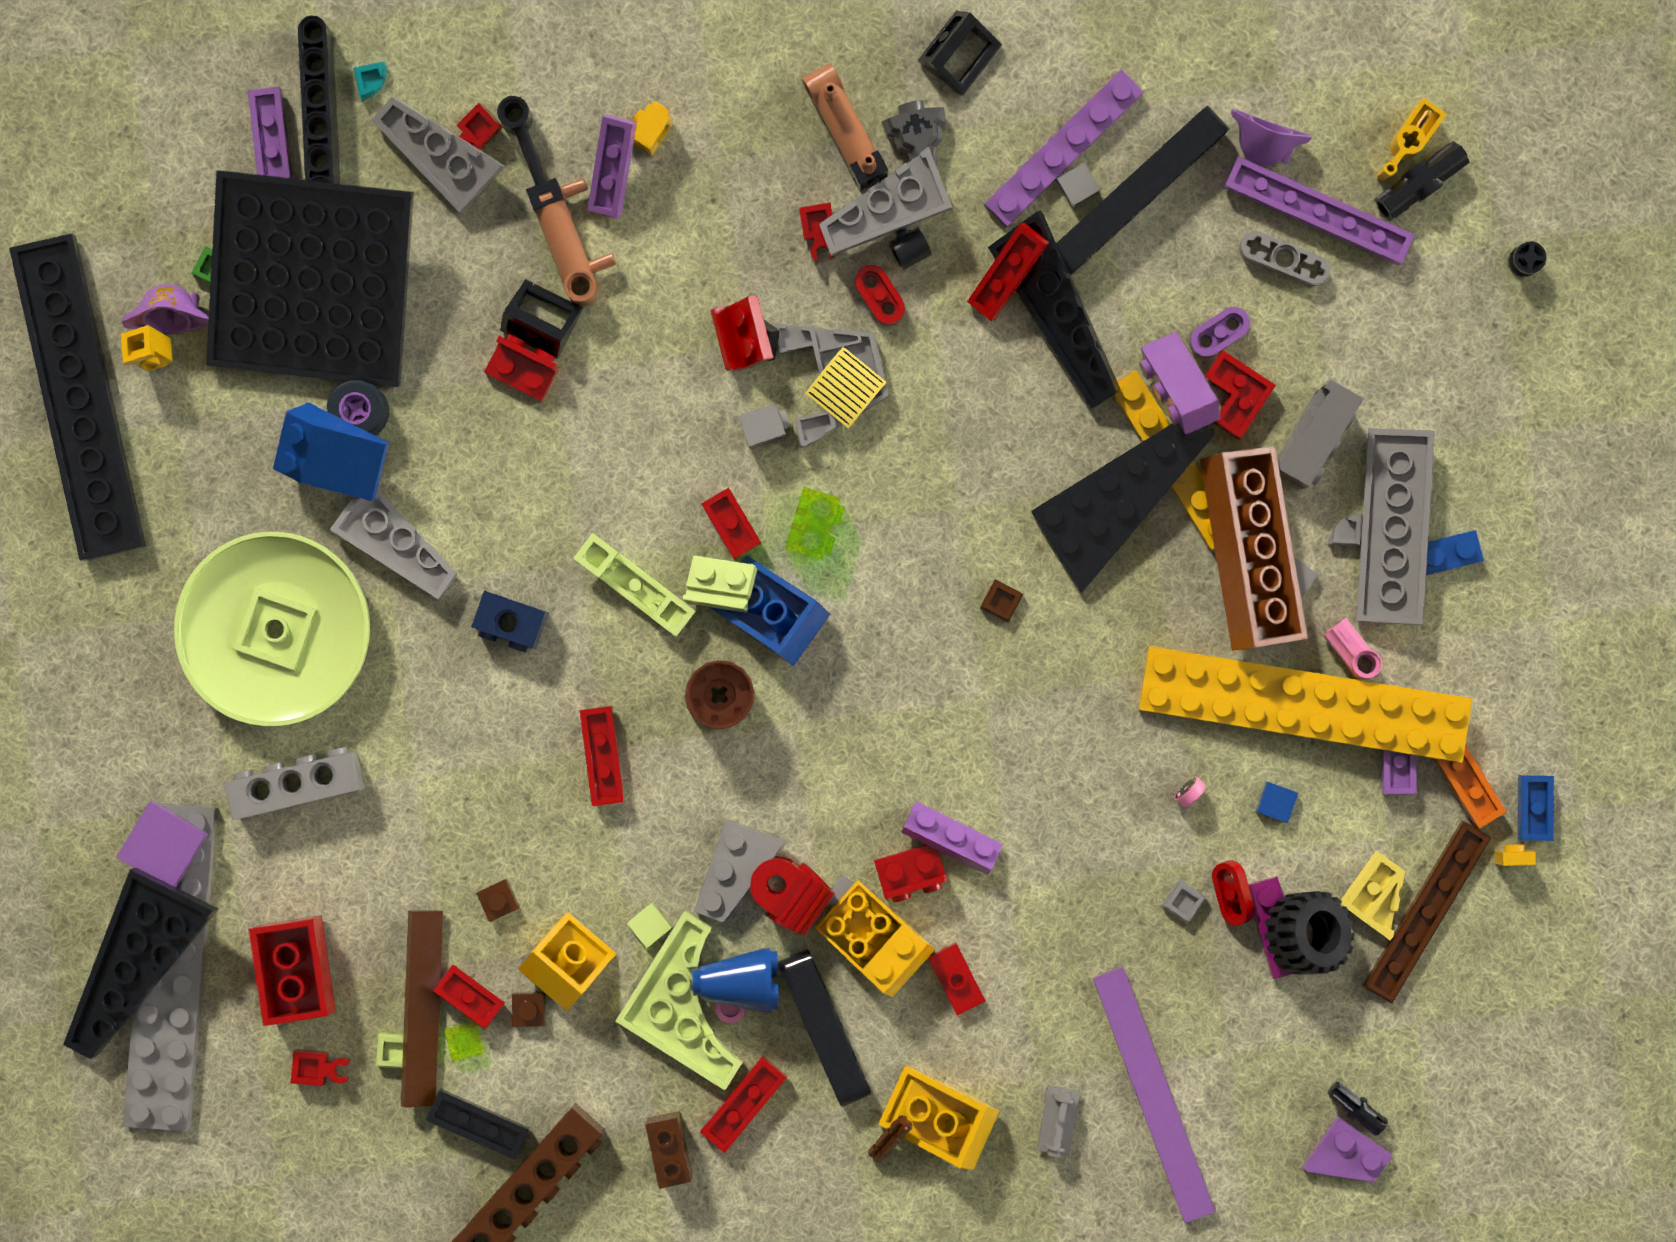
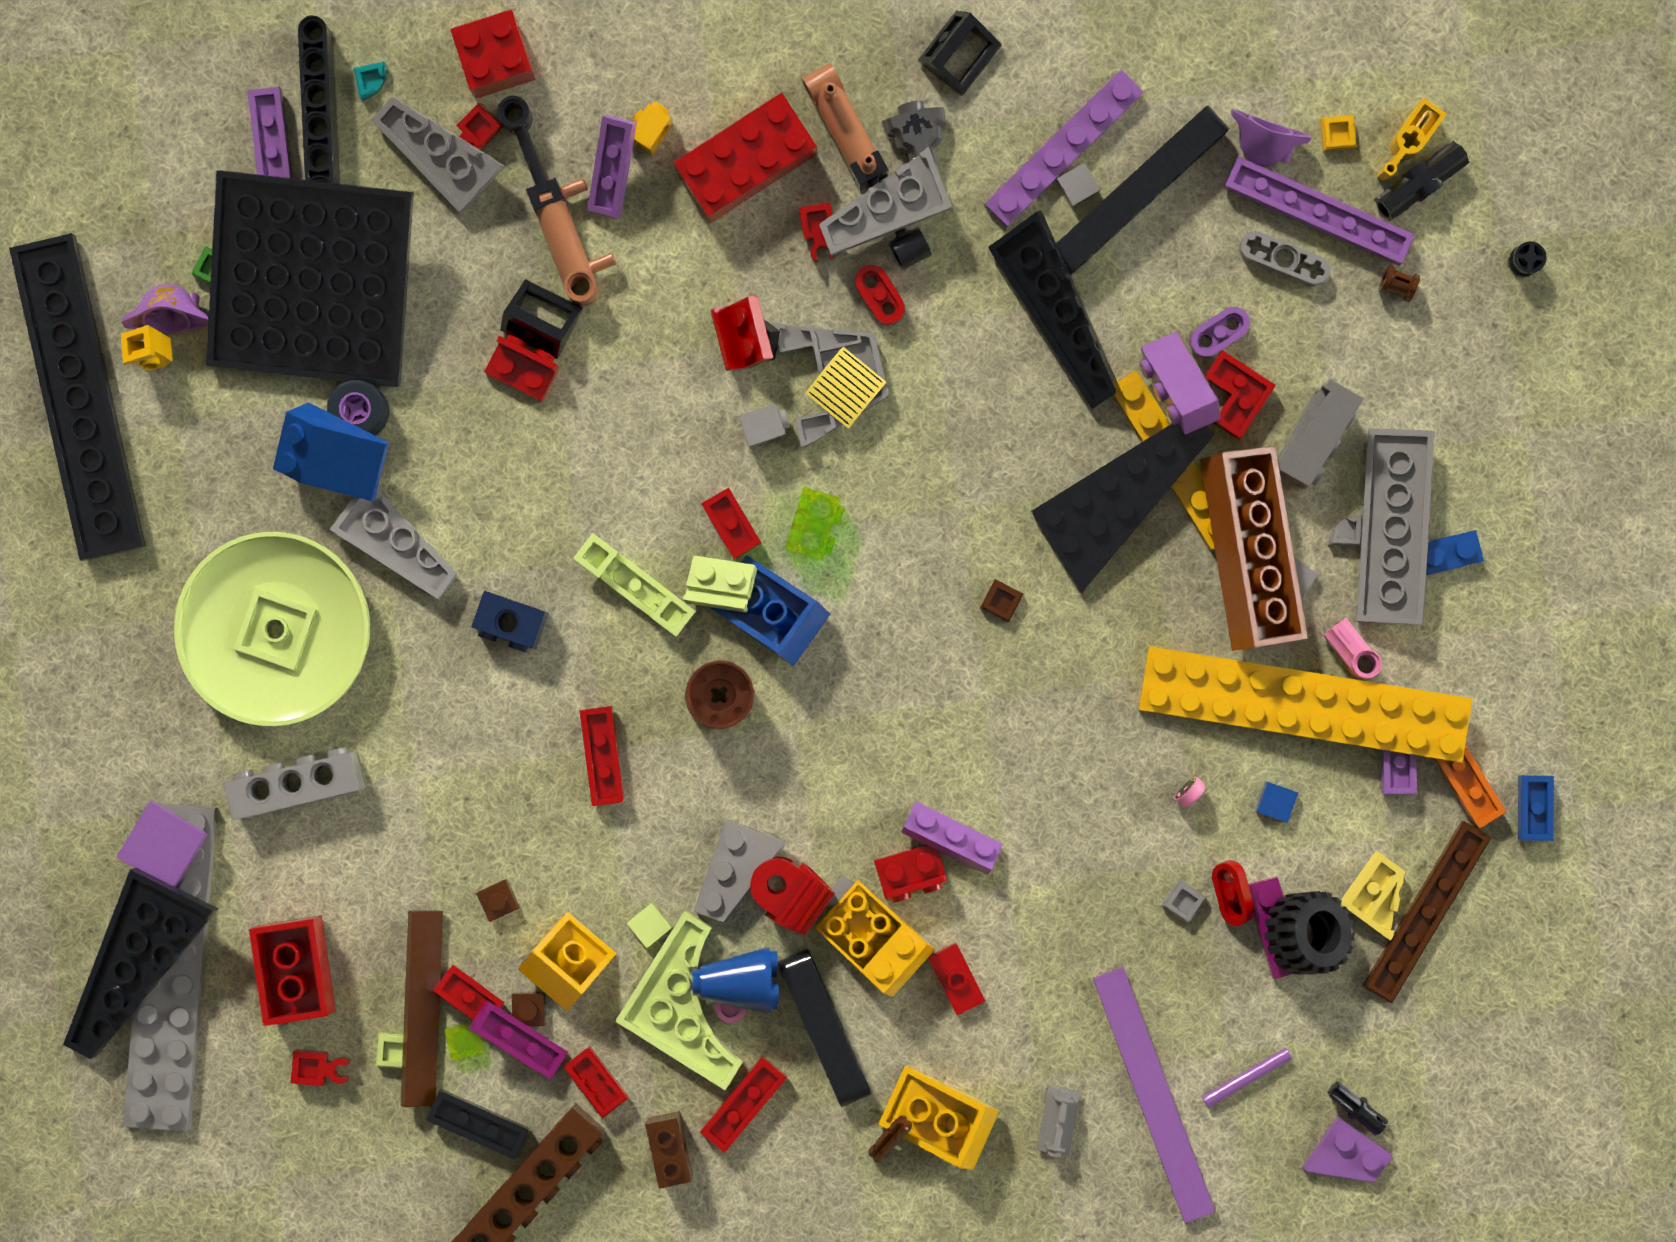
red plate [967,223,1049,321] -> none
yellow plate [1494,844,1536,866] -> none
none -> red brick [450,9,536,99]
none -> magenta plate [468,1000,568,1080]
none -> red plate [563,1046,629,1119]
none -> red brick [673,92,817,223]
none -> medium lavender bar [1202,1048,1292,1108]
none -> yellow tile [1320,115,1357,152]
none -> reddish brown bush [1378,264,1420,303]

